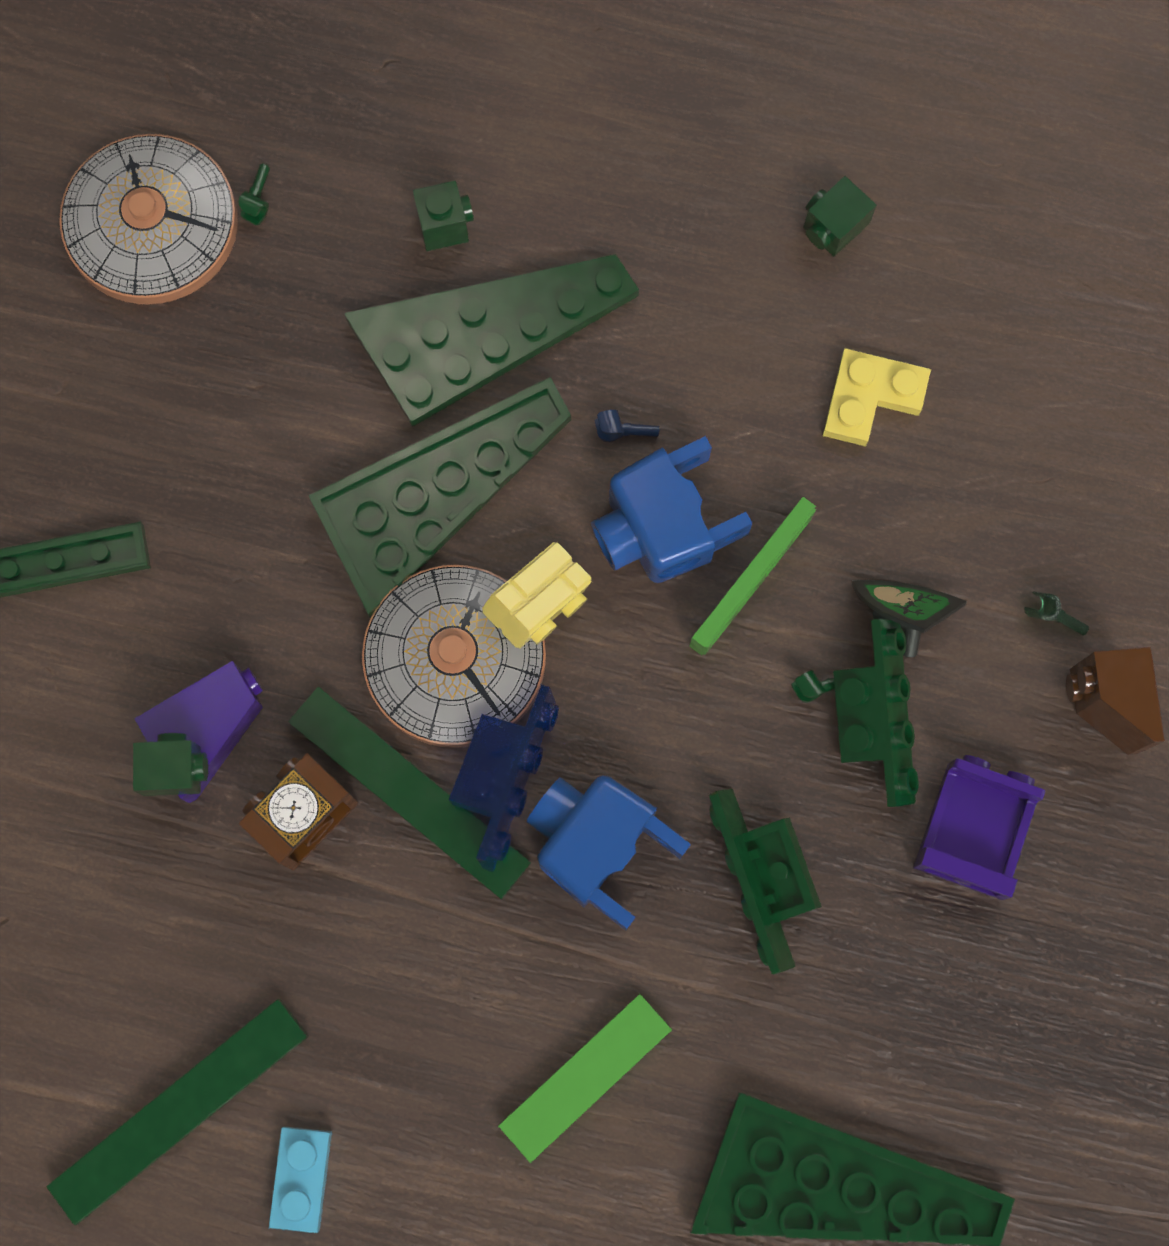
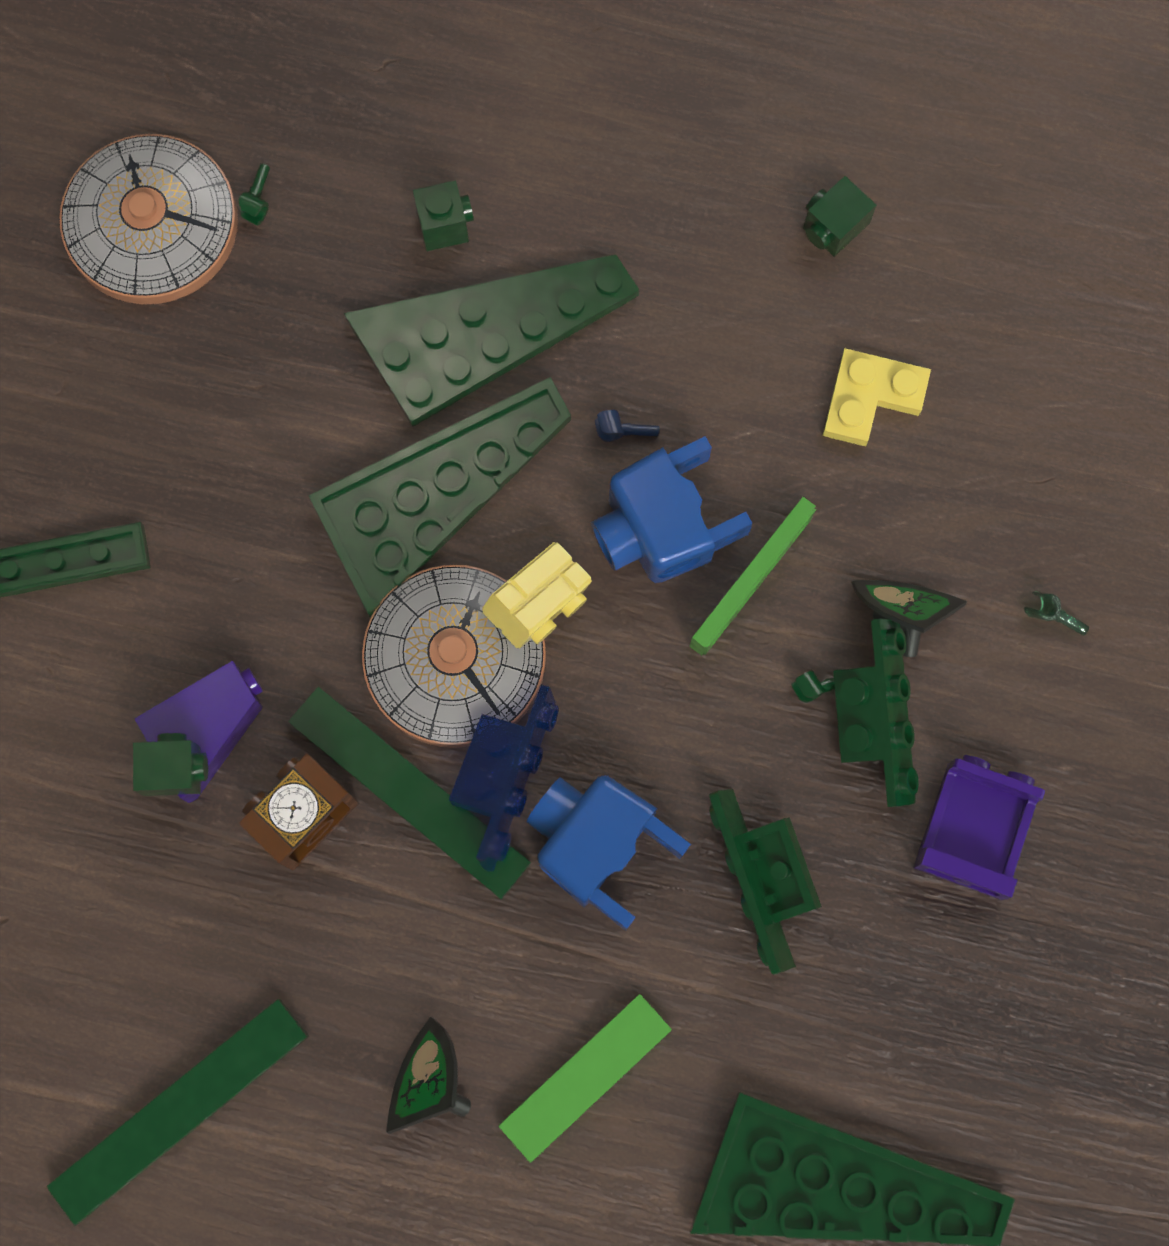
medium azure plate [269,1127,332,1233] -> none
reddish brown slope [1066,647,1165,755] -> none
none -> shield [386,1016,471,1134]

